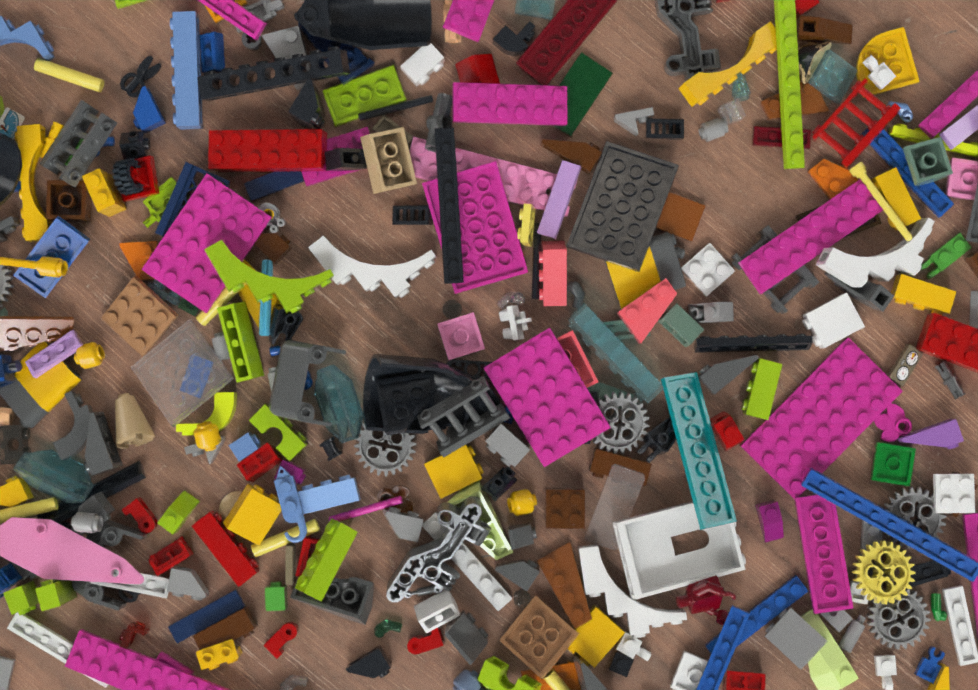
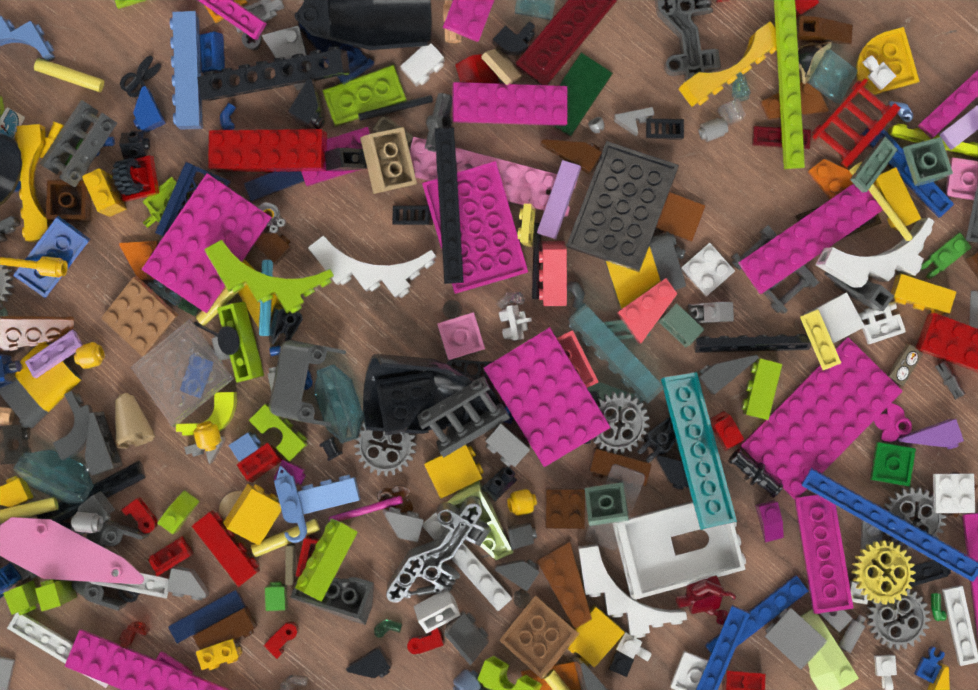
none -> black piece [194,322,240,355]
none -> blue arm [219,102,236,130]
none -> tan tile [481,48,524,85]
none -> sand green brick [585,482,629,526]
none -> light grey hinge [588,117,605,133]
none -> black slope [655,455,689,490]
none -> black piece [728,449,783,498]
none -> light yellow plate [800,309,841,370]
none -> sand green plate [850,137,898,193]
none -> white plate [858,302,906,344]

